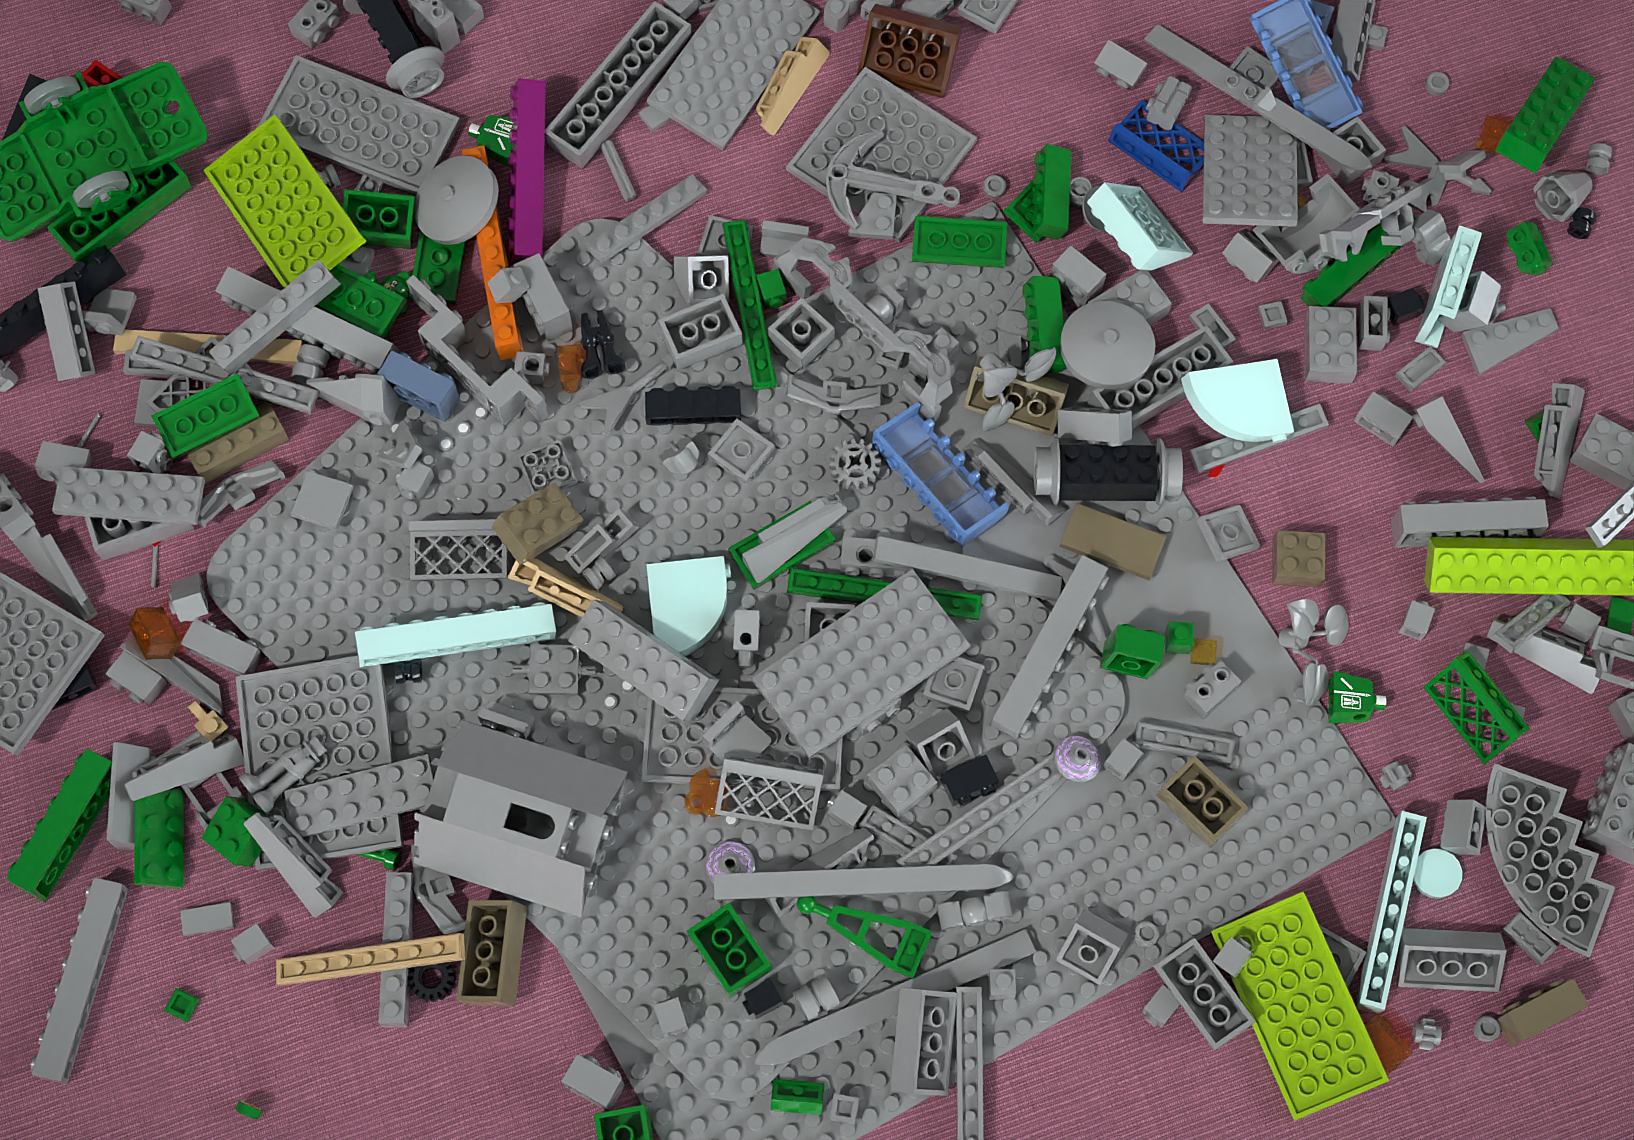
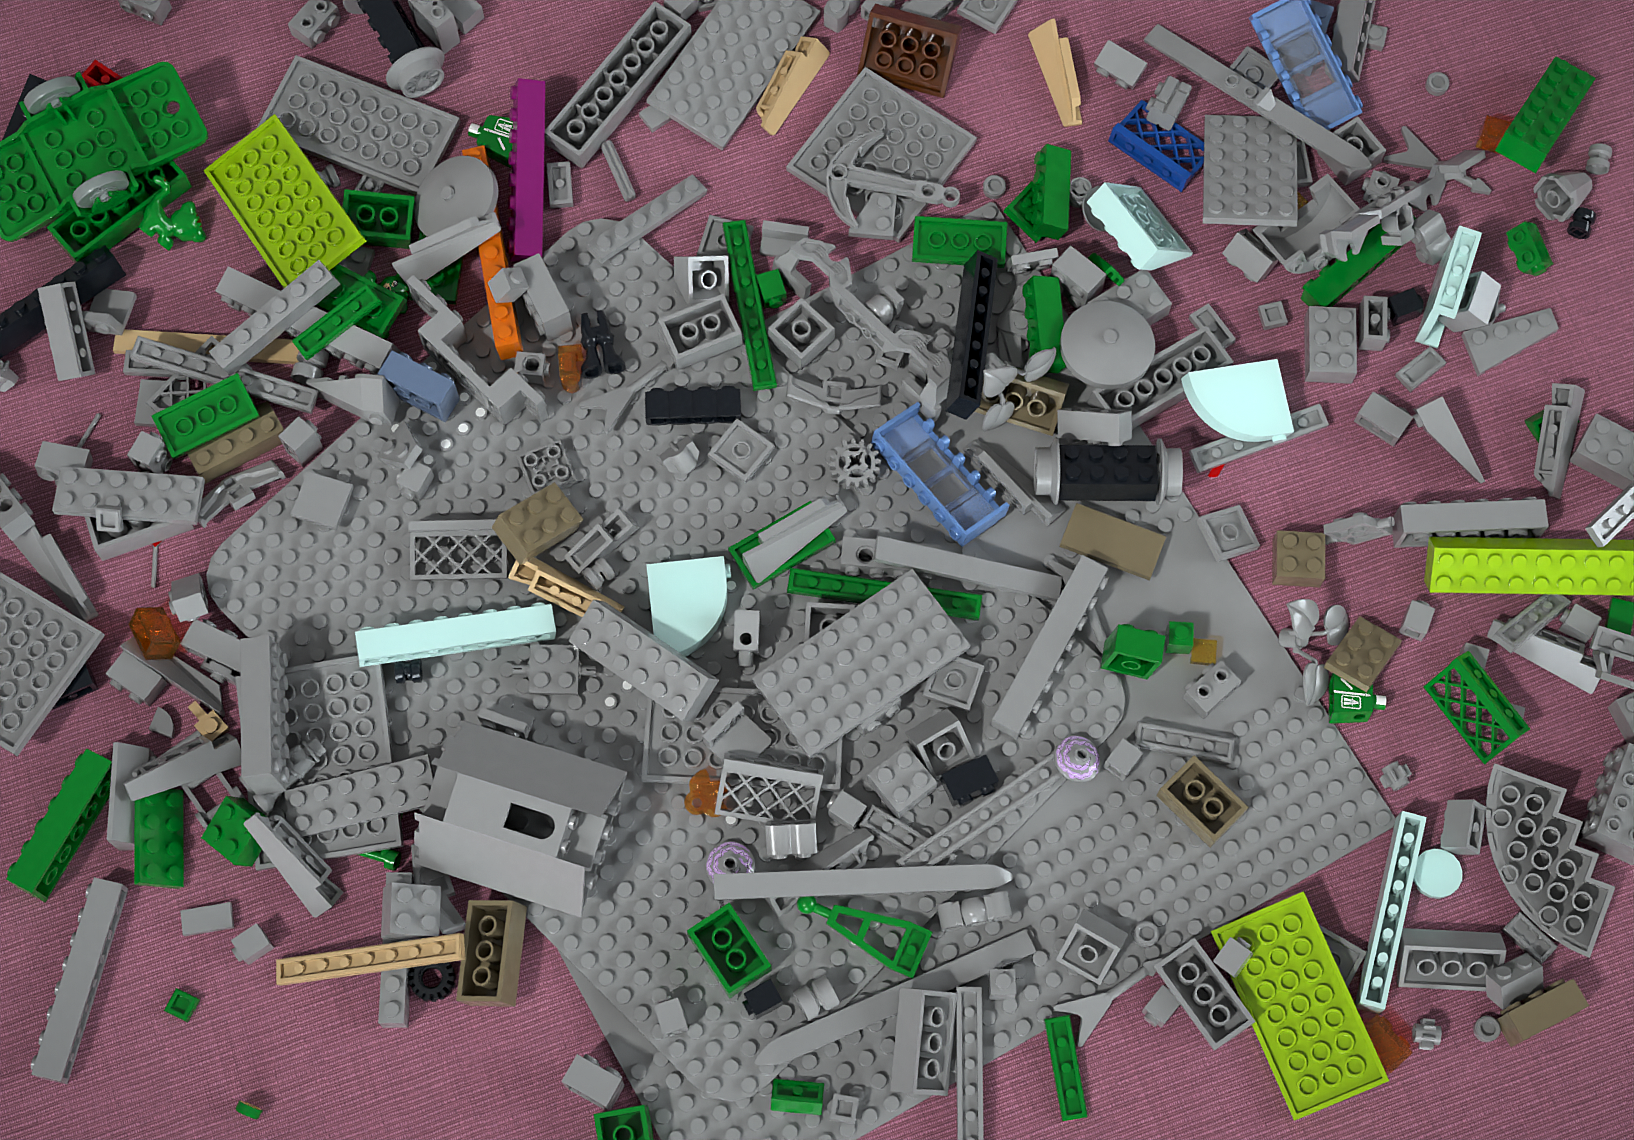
none -> light grey tile [95,505,123,532]
none -> green animal [138,174,207,251]
none -> light grey tile [149,707,175,739]
none -> light grey plate [200,659,238,686]
none -> light grey brick [240,635,290,795]
none -> light grey brick [278,416,323,468]
none -> green tile [292,283,383,361]
none -> light grey brick [381,882,441,940]
none -> light grey wedge [392,212,501,284]
none -> light grey plate [547,161,574,209]
none -> light grey brick [765,819,817,859]
none -> black brick [945,250,998,420]
none -> light grey plate [1005,248,1058,275]
none -> tan wedge [1028,19,1082,127]
none -> green tile [1044,1015,1088,1121]
none -> light grey piece [1052,957,1163,1047]
none -> green tile [1088,253,1125,286]
none -> light grey plate [1324,512,1395,545]
none -> dark tan plate [1324,616,1402,693]
none -> light grey brick [1485,953,1544,1010]

